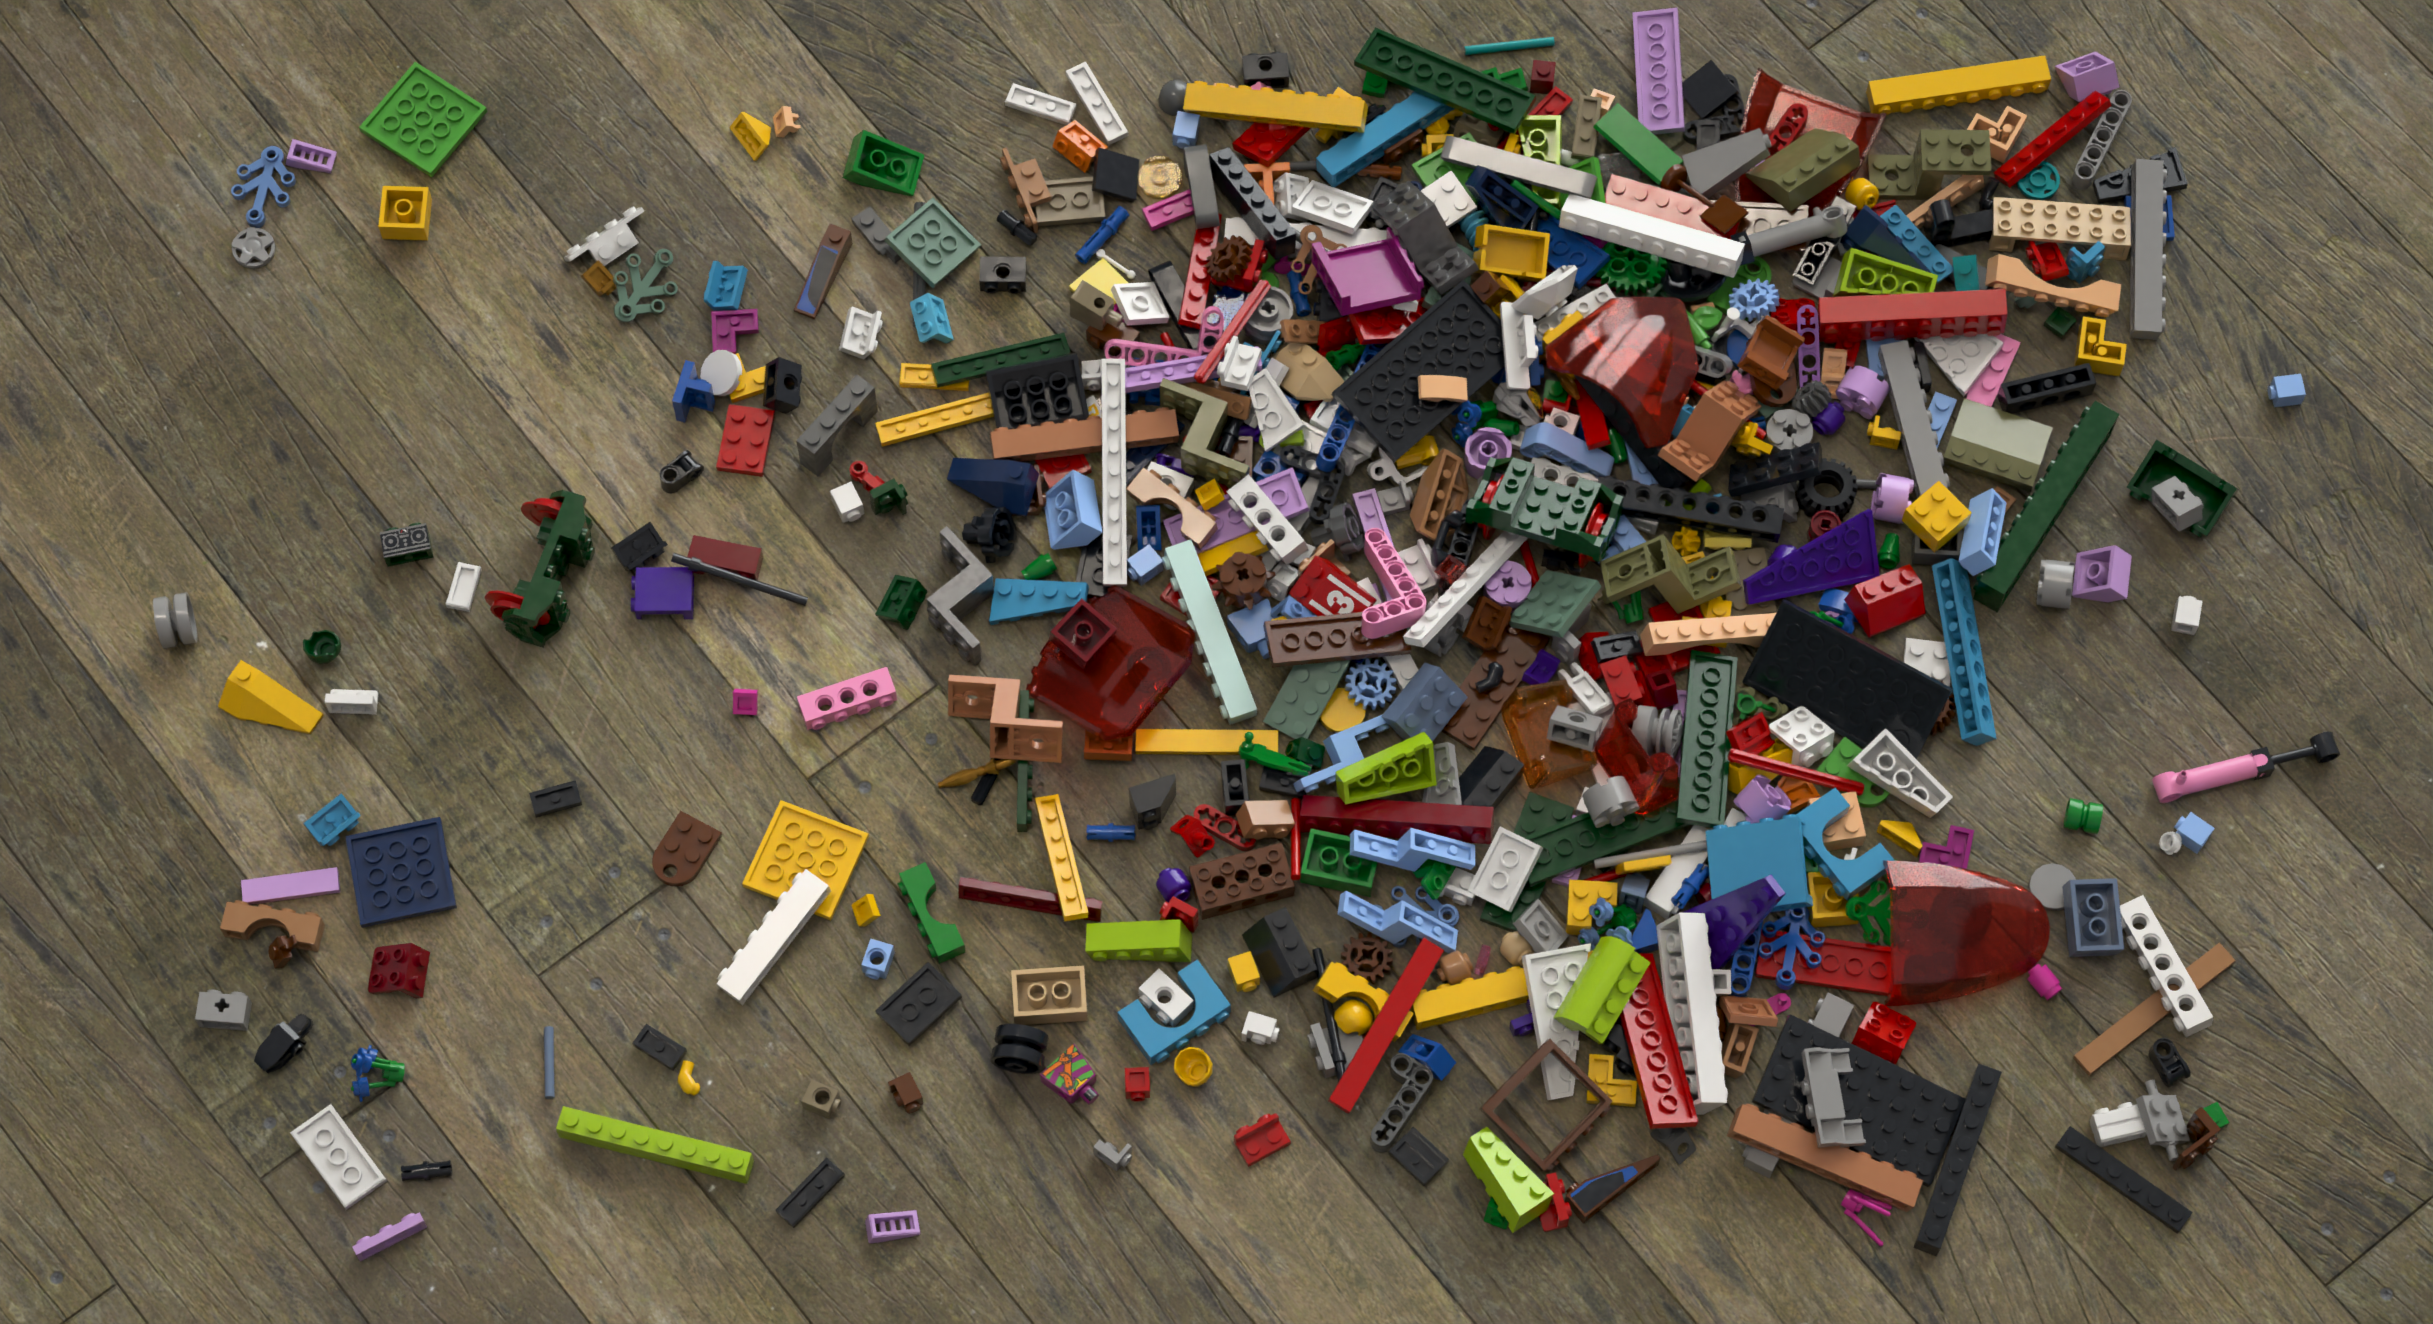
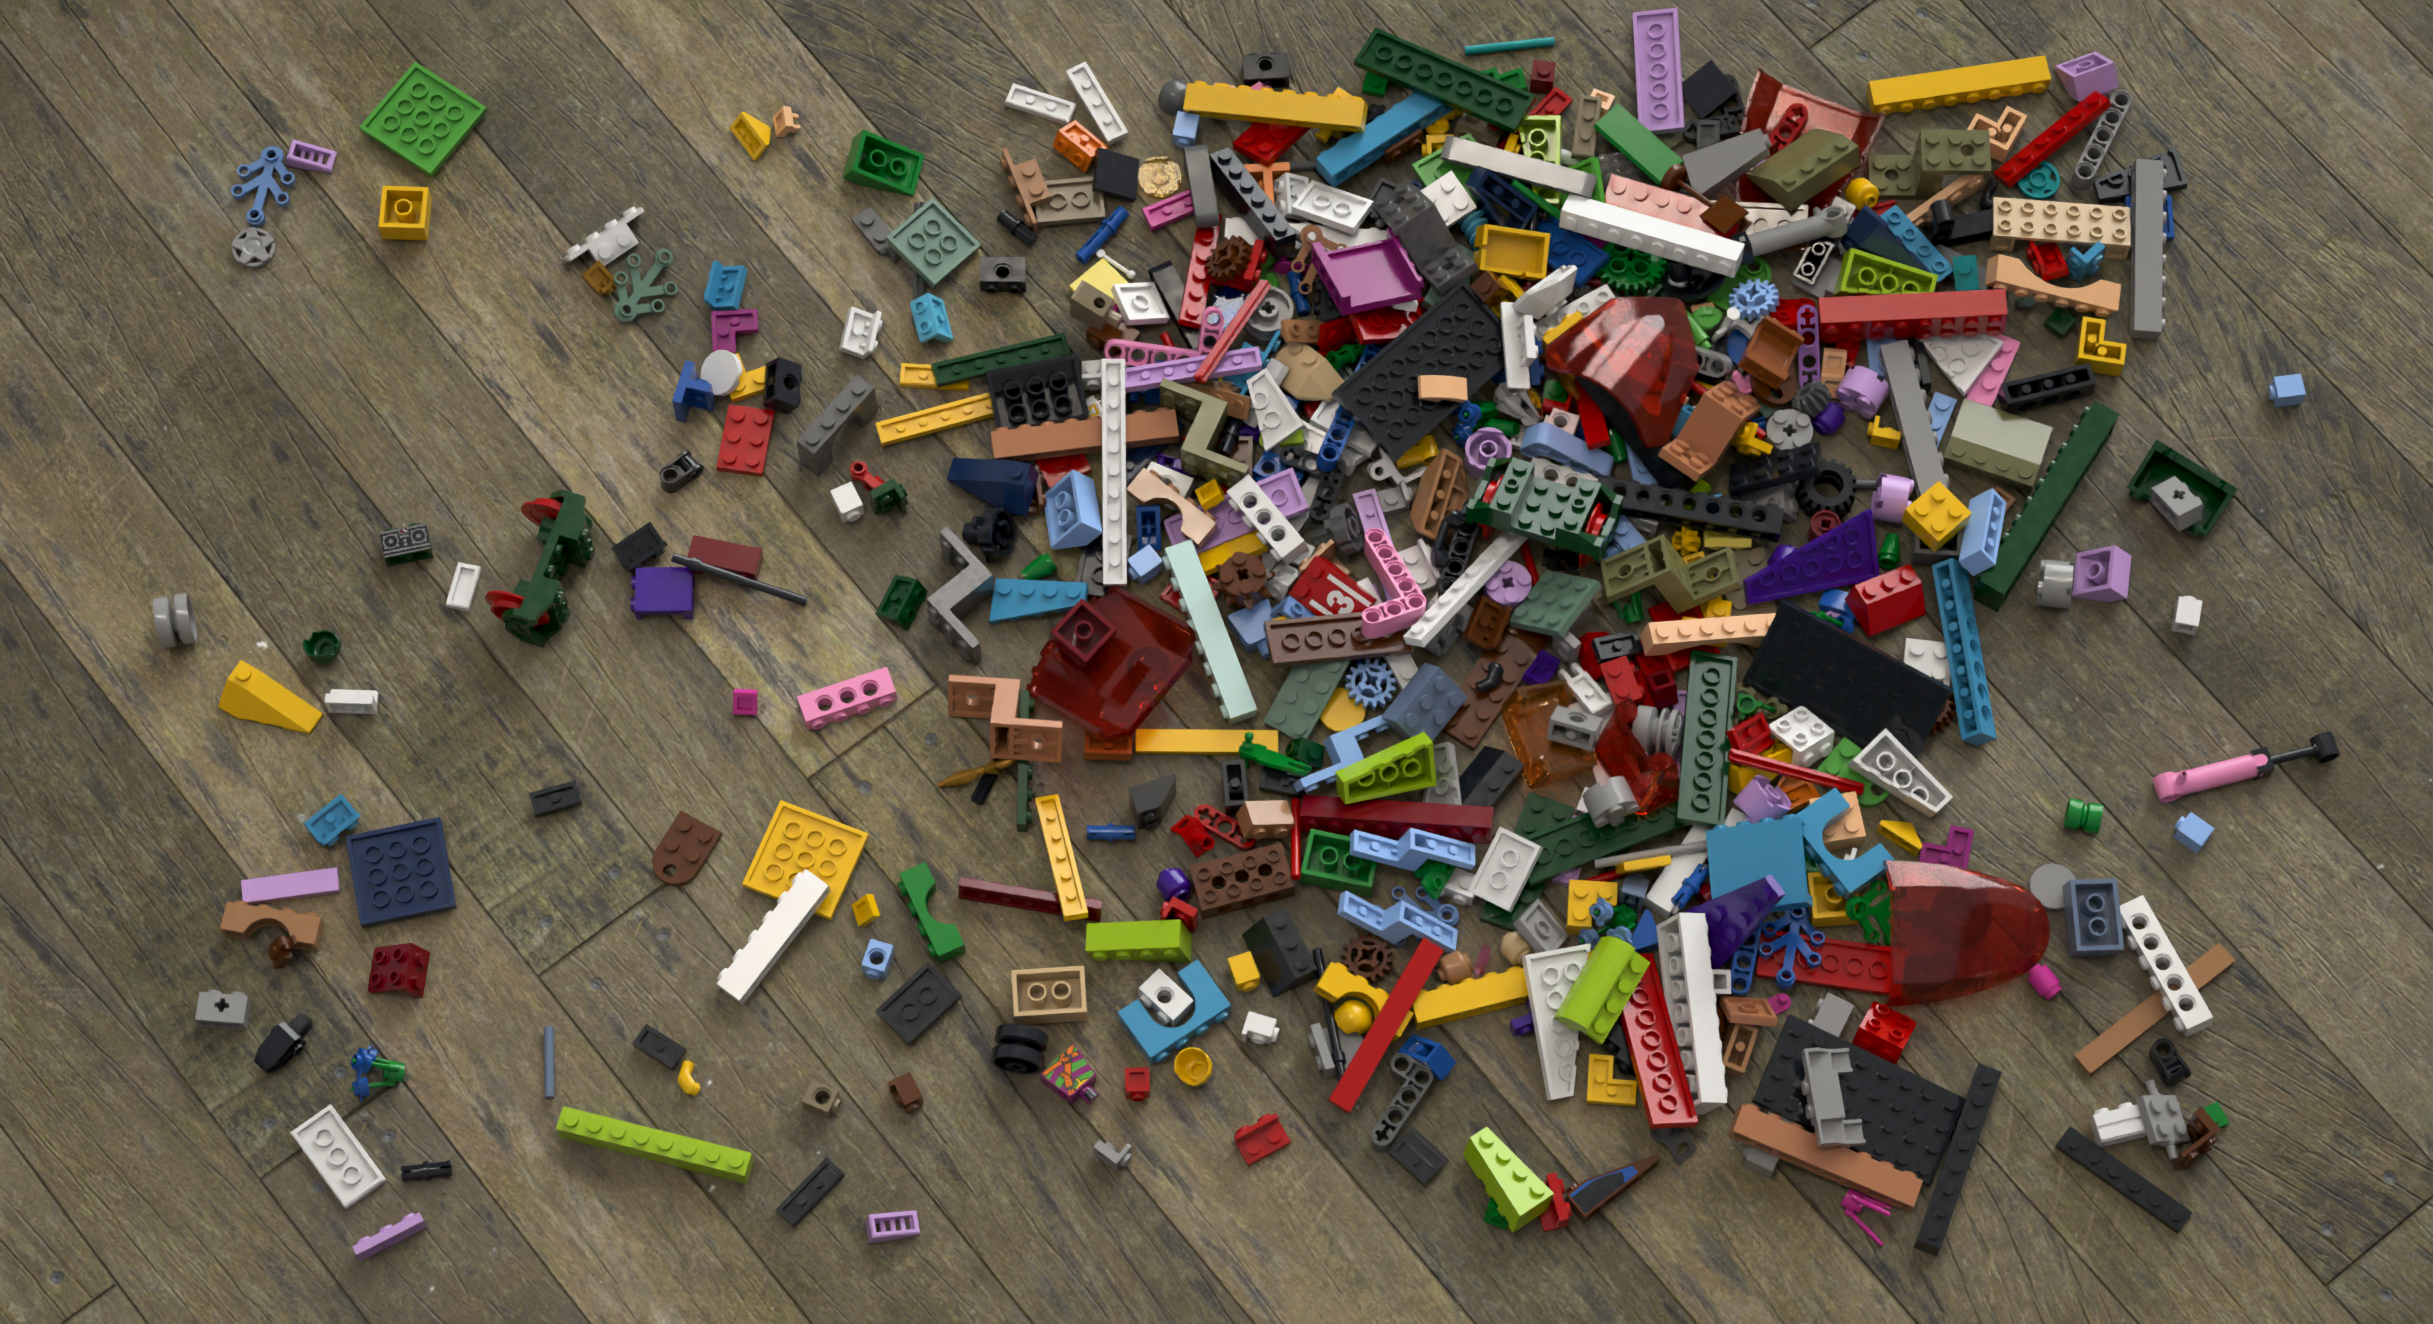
slope [794,223,853,319] -> none
white bracket [1217,336,1262,391] -> none
dark orange axle [1357,163,1402,180] -> none
clear red tile [1434,554,1467,585] -> none
reddish brown window [1479,1039,1612,1171] -> none
white plate [2159,831,2182,855] -> none

